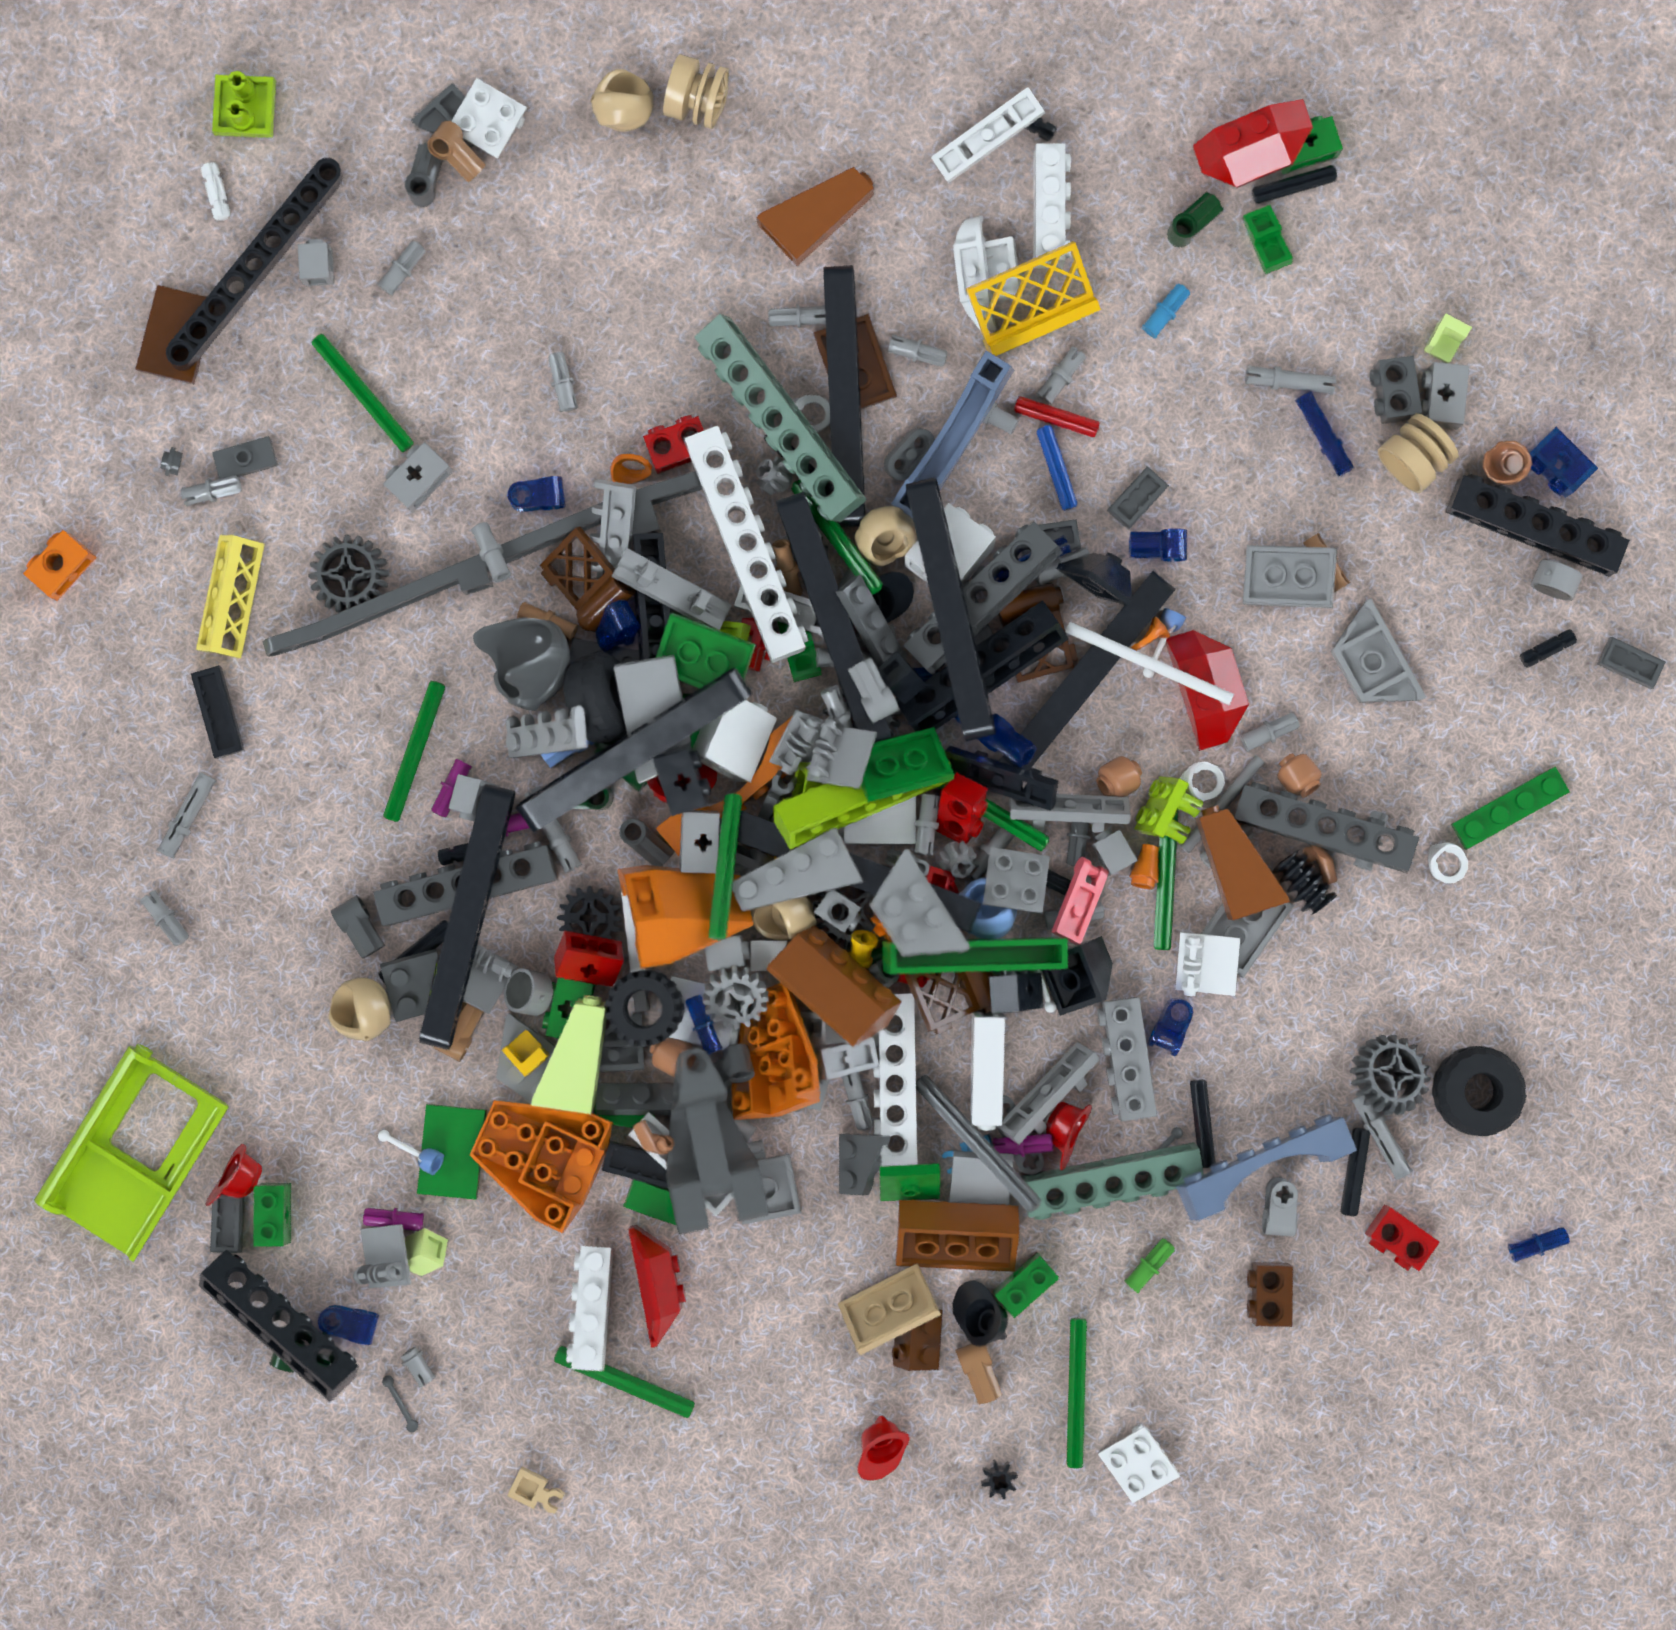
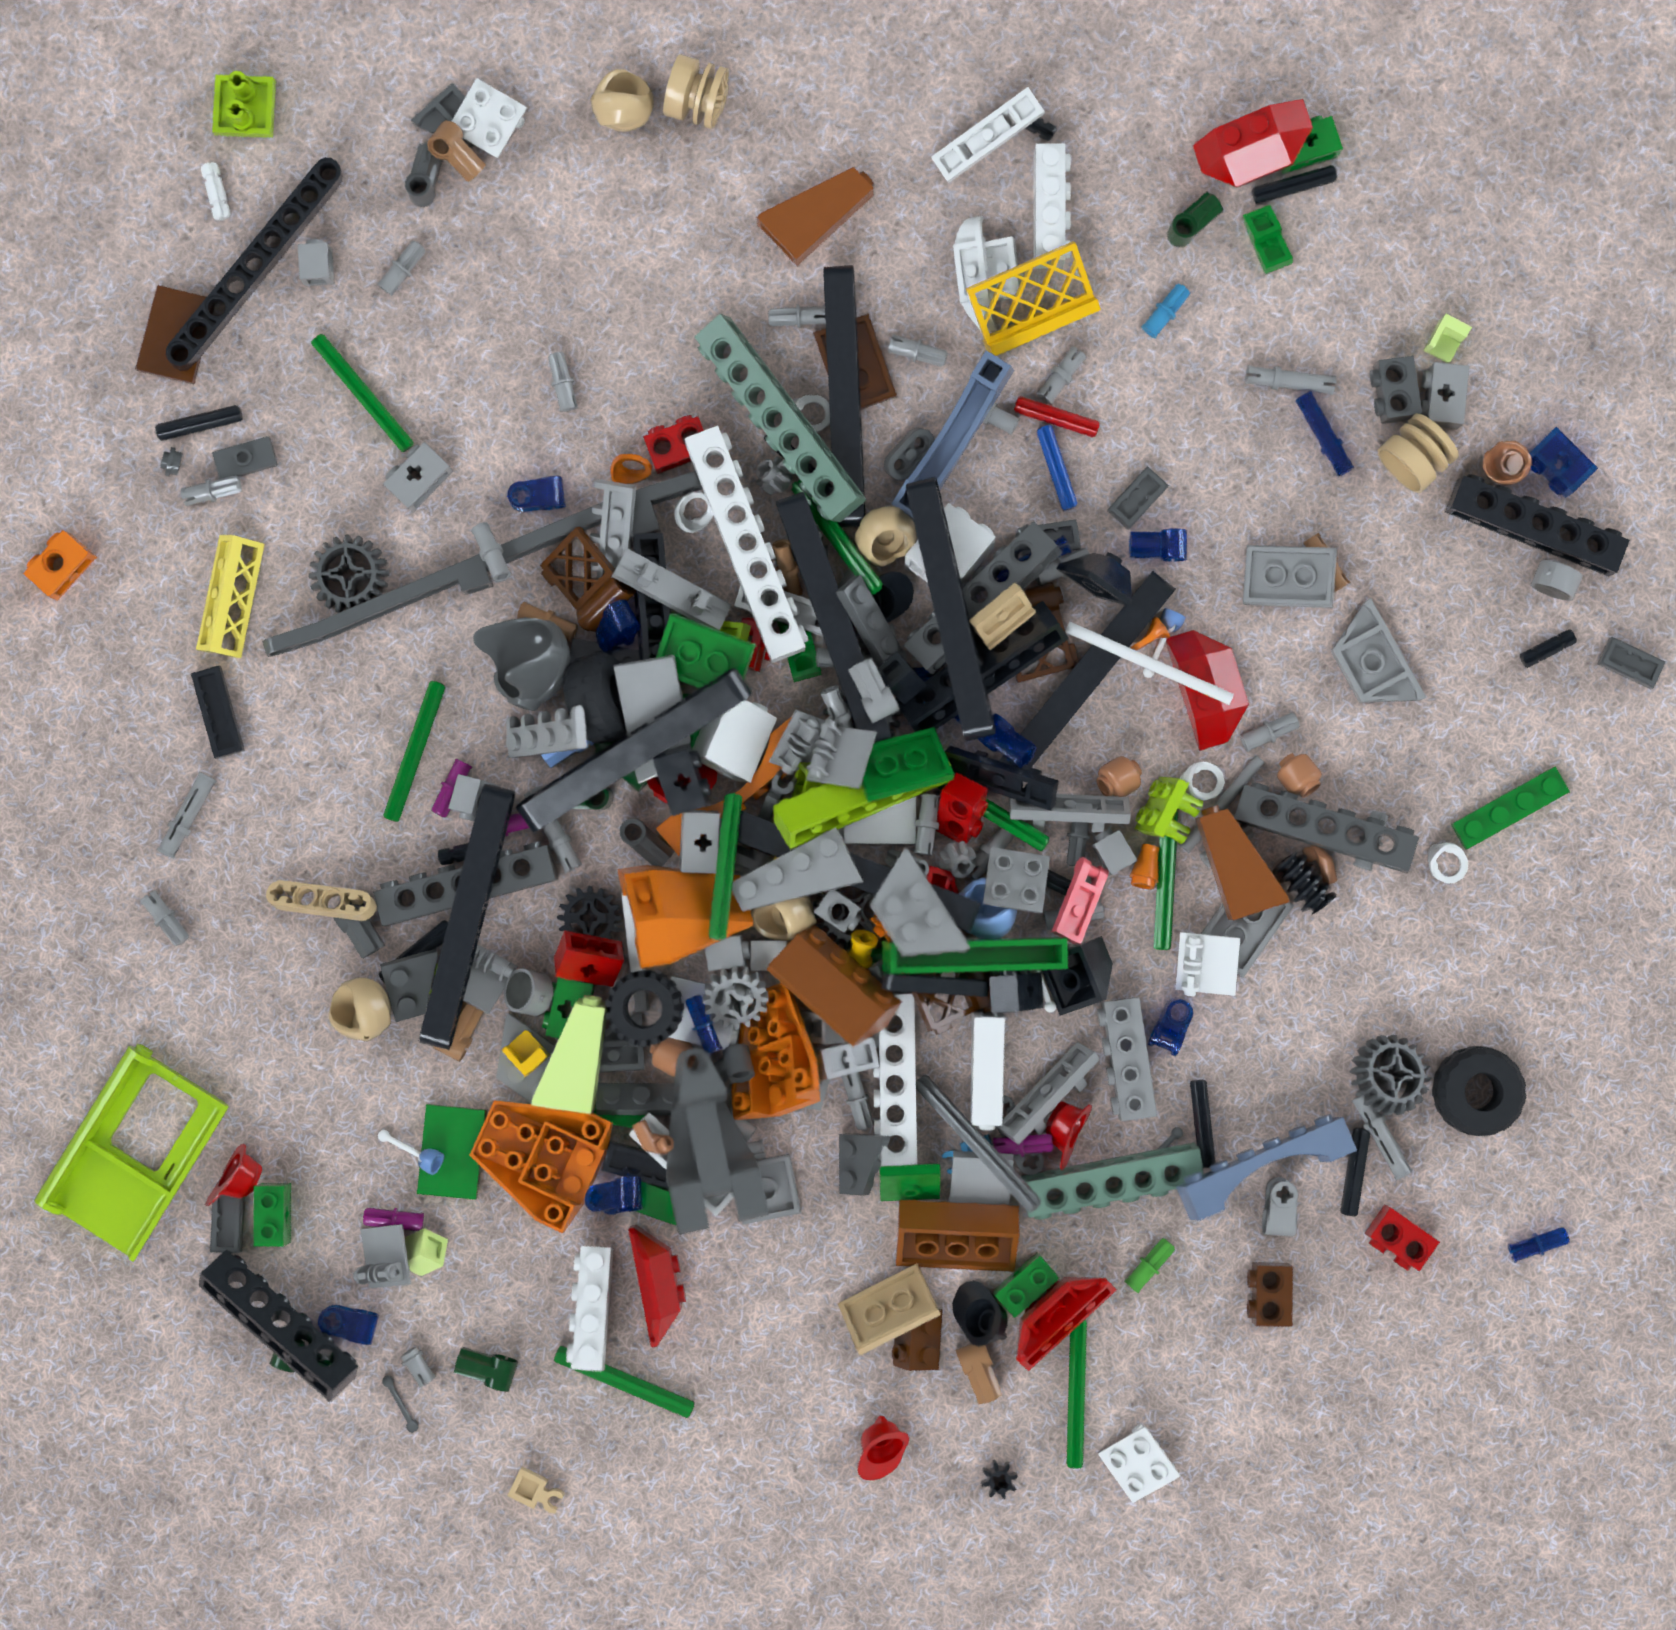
none -> black axle [155,405,243,441]
none -> tan beam [266,880,377,921]
none -> dark green piece [454,1347,518,1392]
none -> clear blue piece [585,1176,643,1215]
none -> white piece [674,491,713,533]
none -> black beam [881,973,989,997]
none -> tan plate [969,583,1036,650]
none -> red wedge [1016,1277,1117,1371]

